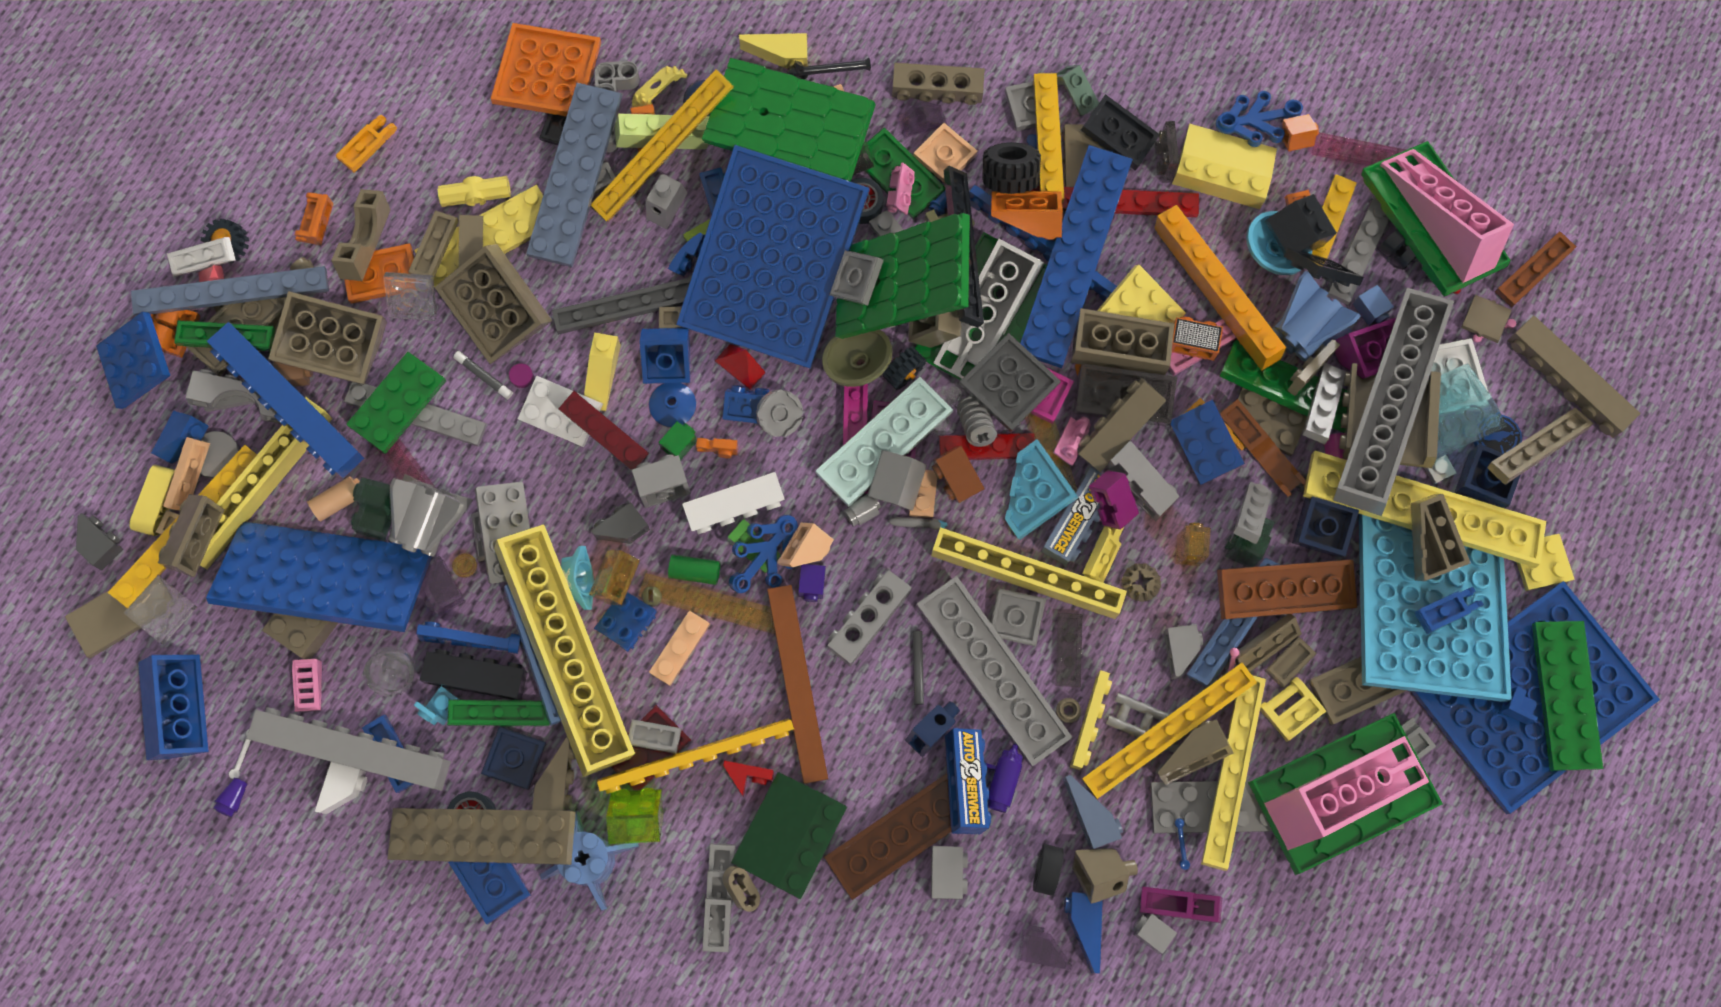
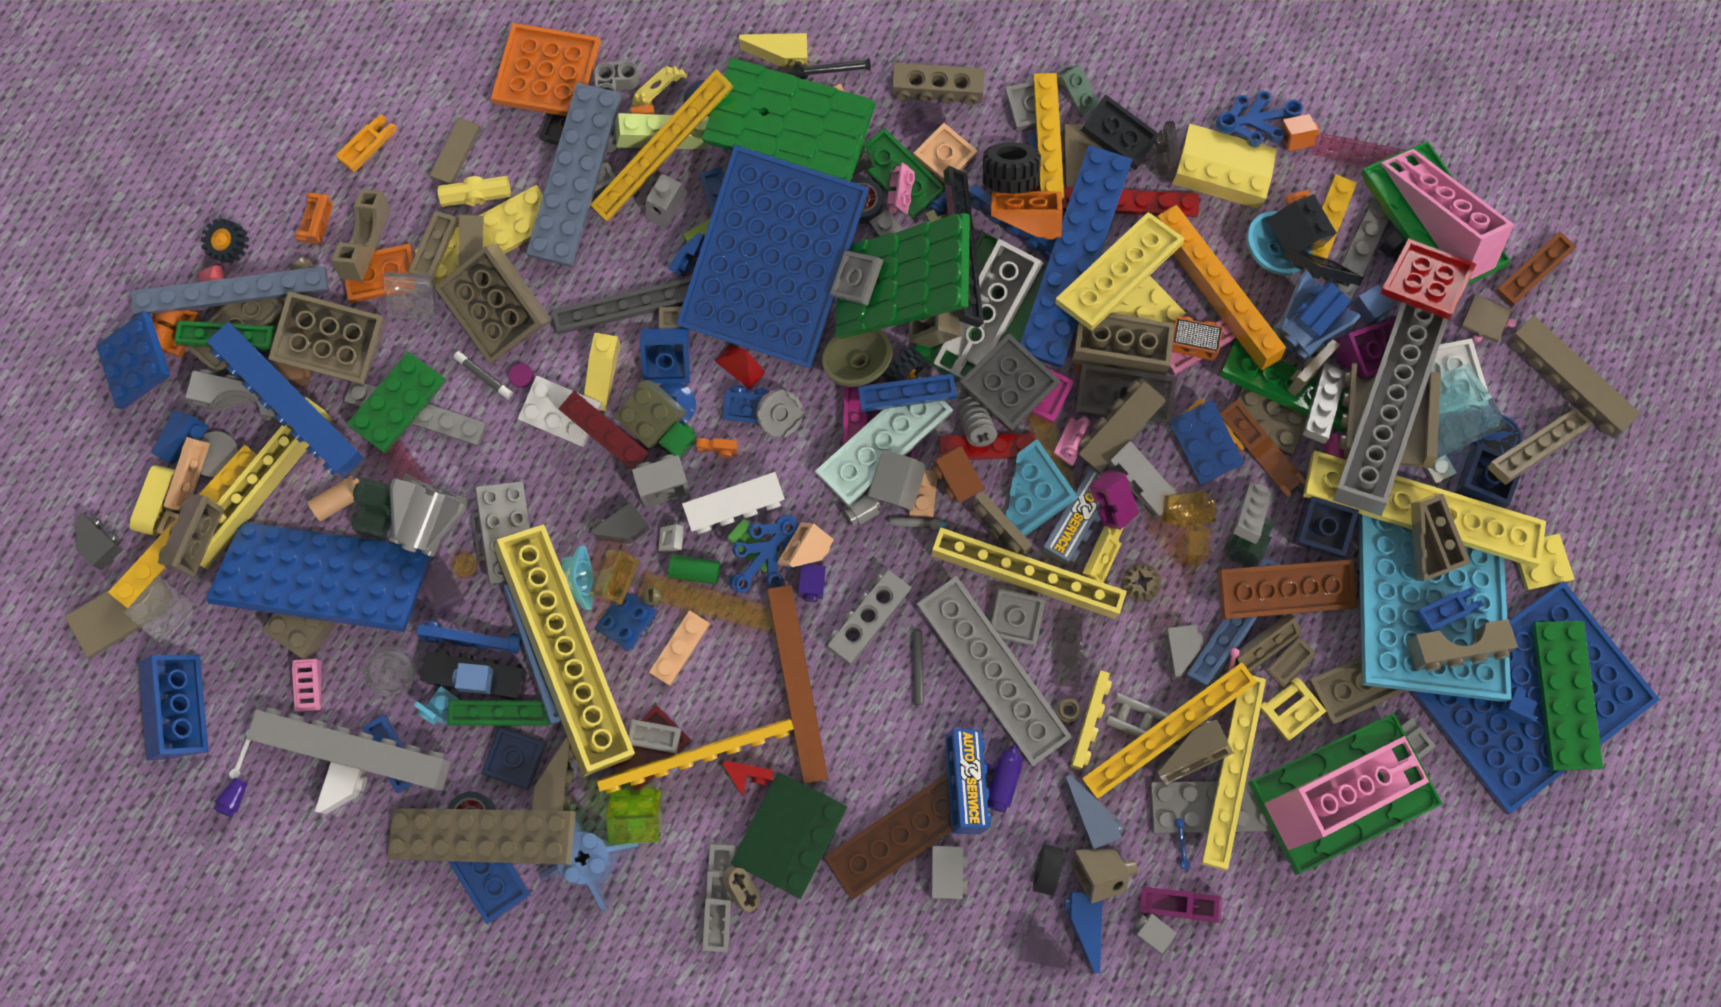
white tile [167,237,235,277] -> none
dark blue torso [905,701,960,758] -> none
none -> dark tan tile [430,118,481,185]
none -> medium blue brick [452,663,493,694]
none -> olive brick [614,380,687,448]
none -> white plate [658,524,683,552]
none -> blue plate [858,374,957,412]
none -> dark tan plate [971,491,1032,556]
none -> light yellow plate [1055,212,1185,331]
none -> clear yellow hinge [1162,490,1216,528]
none -> blue brick [1293,282,1351,339]
none -> plate [1381,238,1477,320]
none -> dark tan arch [1407,619,1518,672]

